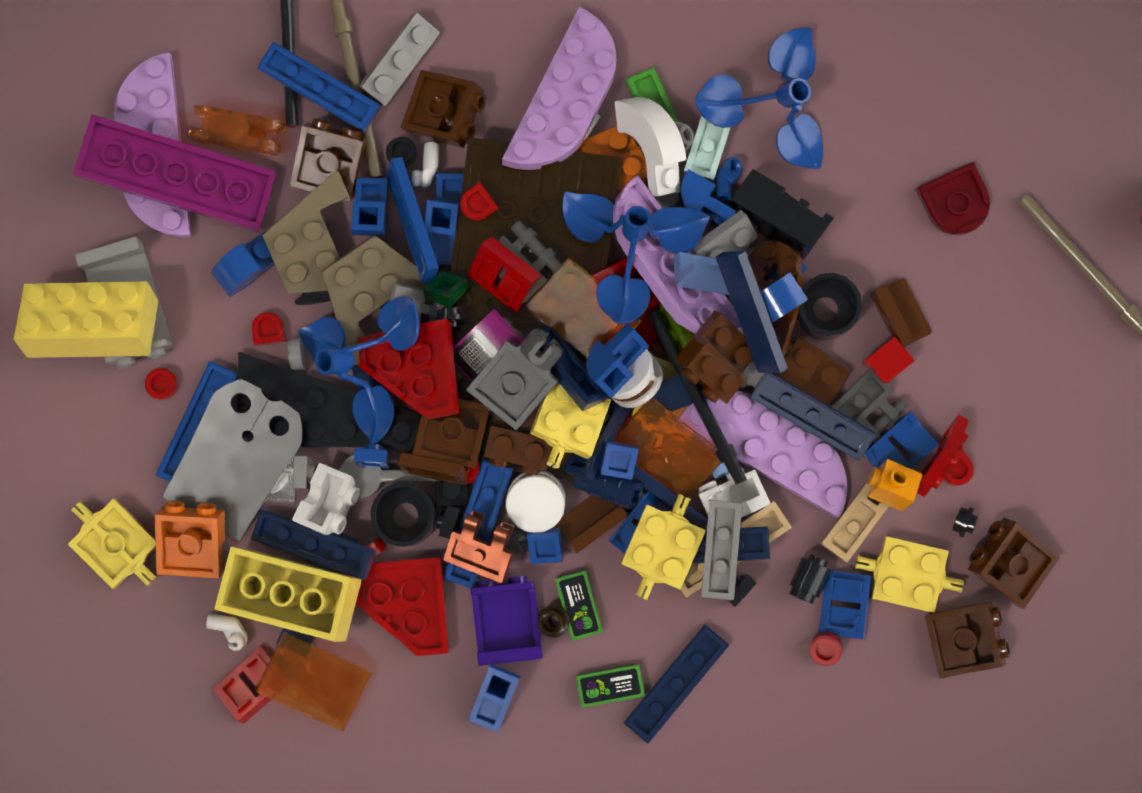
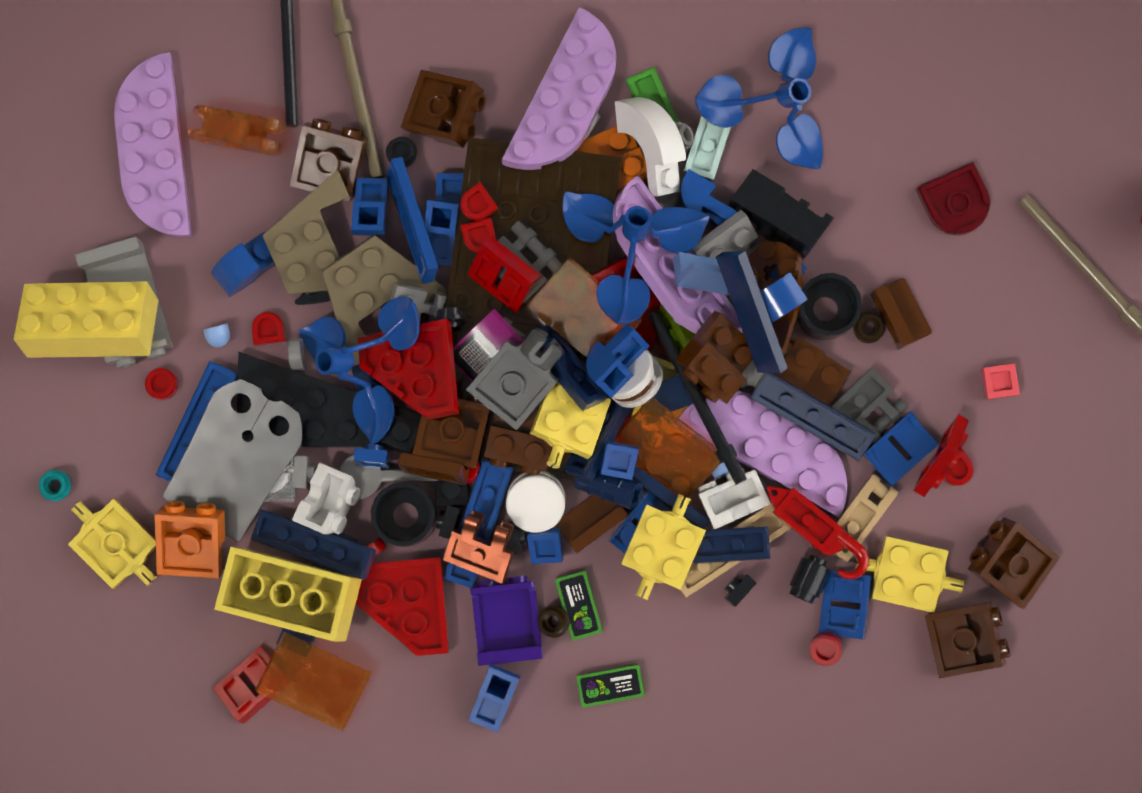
magenta plate [73,114,277,233] -> none
white arm [206,613,248,651] -> none
blue tile [257,42,381,133] -> none
light grey plate [358,13,440,106] -> none
white arm [412,142,440,188] -> none
dark green plate [423,270,469,307] -> none
dark blue tile [623,624,729,744] -> none
light grey plate [701,499,742,600] -> none
blue arm [715,157,743,203] -> none
red panel [862,336,915,384] -> none
light orange brick [867,459,922,511] -> none
black plate [952,507,978,538] -> none
none -> teal plate [39,470,72,501]
none -> light blue hinge [203,323,230,347]
none -> red tile [460,218,496,253]
none -> red plate [766,486,869,580]
none -> dark brown plate [853,312,885,344]
none -> coral plate [981,363,1020,400]

